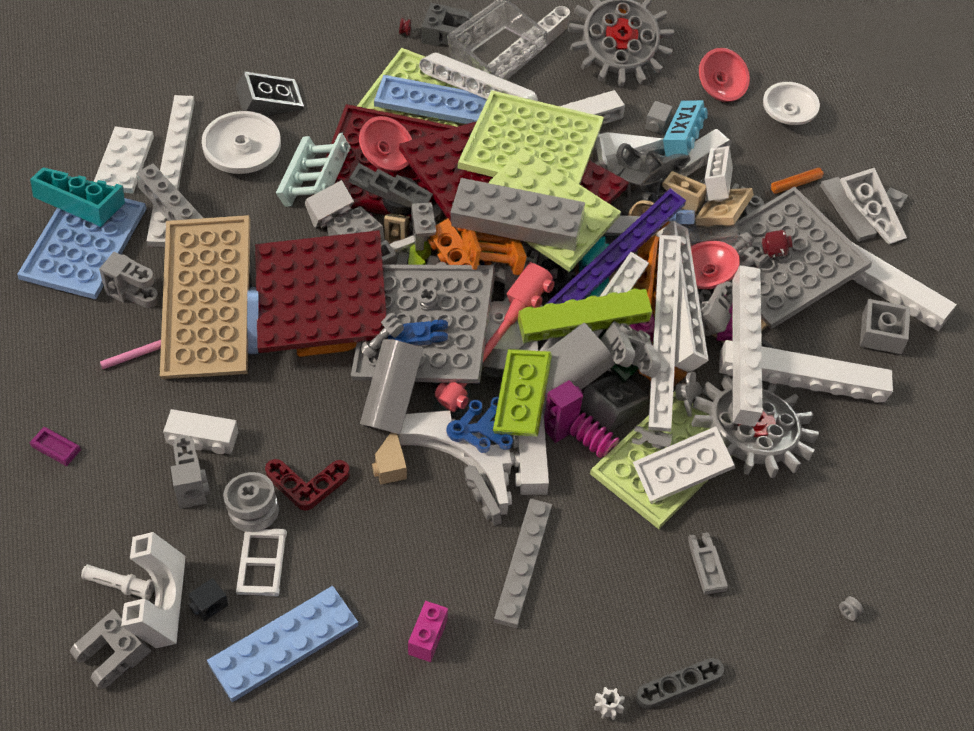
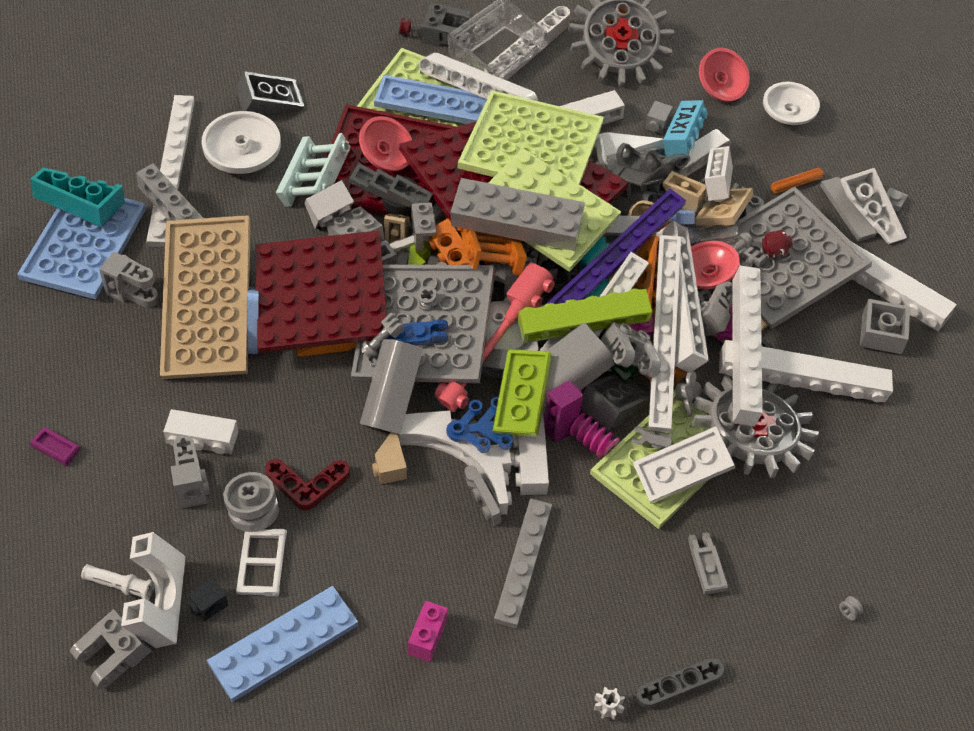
white plate [94,127,154,194] -> none
bright pink bar [100,340,161,369] -> none

